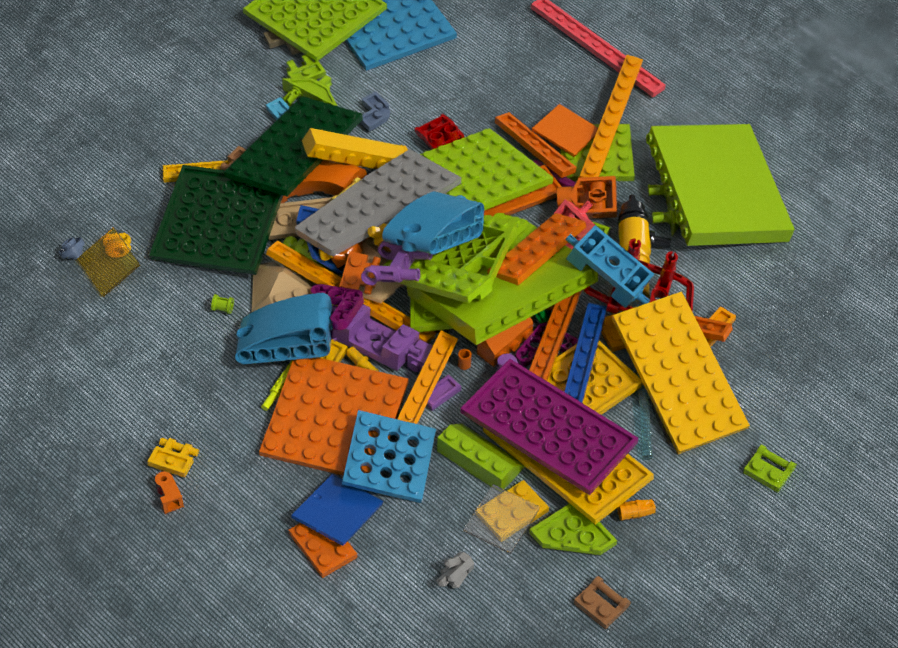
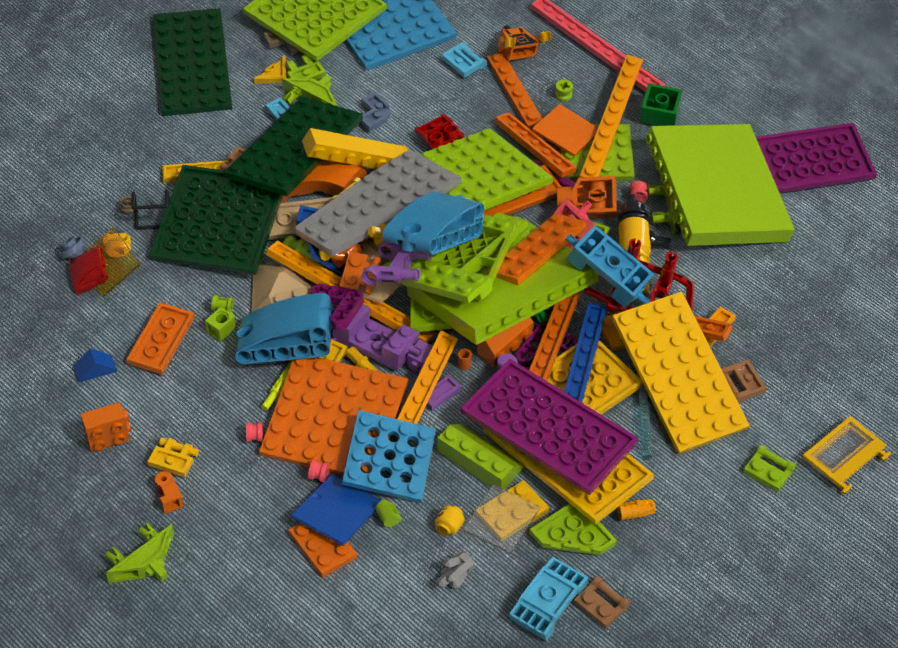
none -> red slope [70,244,109,295]
none -> blue slope [74,348,117,382]
none -> orange brick [81,402,131,452]
none -> lime connector [105,523,174,583]
none -> dark tan plate [119,196,138,213]
none -> orange plate [126,302,195,375]
none -> black piece [131,190,170,230]
none -> dark green plate [153,8,232,116]
none -> lime brick [205,307,236,342]
none -> coral wheel [246,422,263,442]
none -> yellow tile [254,55,286,84]
none -> coral wheel [308,460,330,483]
none -> lime brick [375,499,402,527]
none -> yellow head [434,505,465,536]
none -> medium azure plate [442,42,487,78]
none -> orange plate [487,52,543,130]
none -> orange torso [497,25,551,61]
none -> medium azure plate [509,557,589,641]
none -> lime wheel [555,79,573,102]
none -> coral wheel [629,181,648,203]
none -> green brick [640,83,683,126]
none -> medium nougat plate [721,359,767,404]
none -> magenta plate [756,122,877,193]
none -> piece [802,416,891,494]

